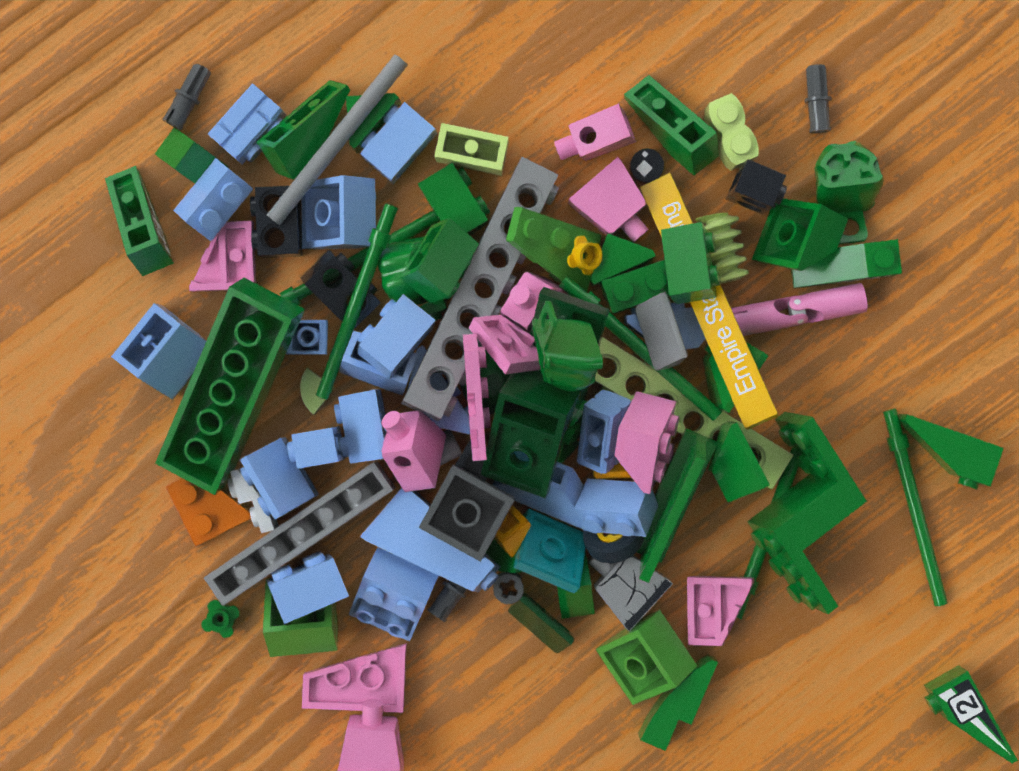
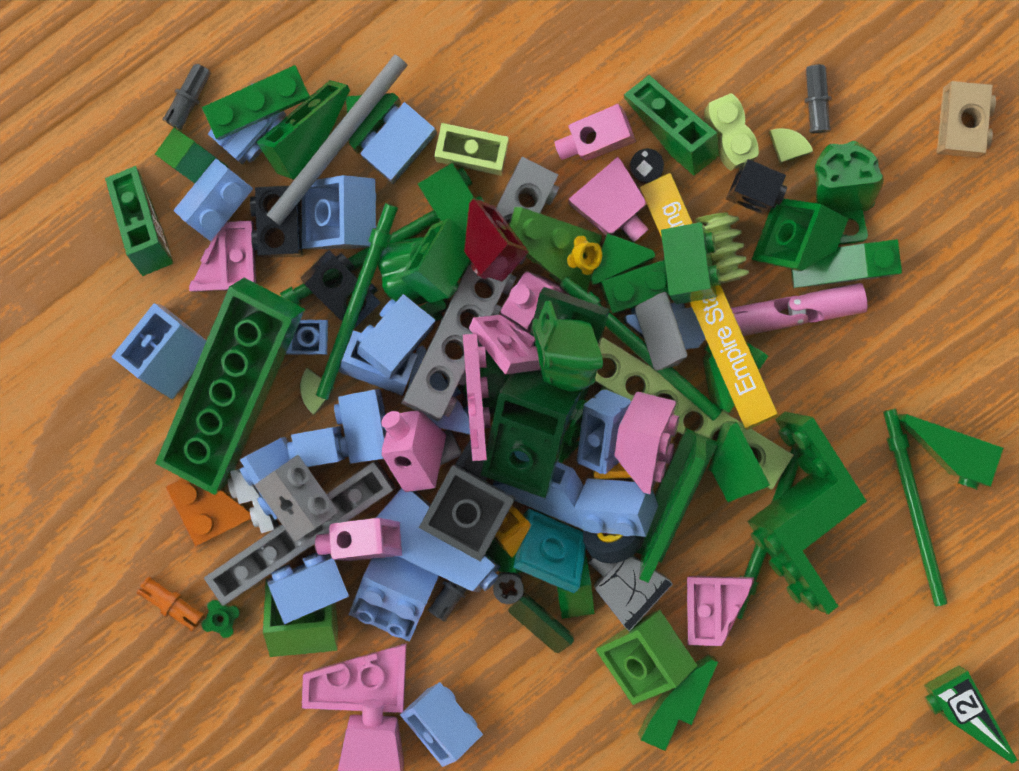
none -> orange pin [137,576,205,632]
none -> green plate [202,65,311,140]
none -> light grey brick [255,455,338,542]
none -> bright pink torso [315,518,402,561]
none -> light blue brick [400,682,483,767]
none -> dark red slope [464,198,529,282]
none -> yellowish green tile [769,128,813,163]
none -> tan brick [937,81,996,158]

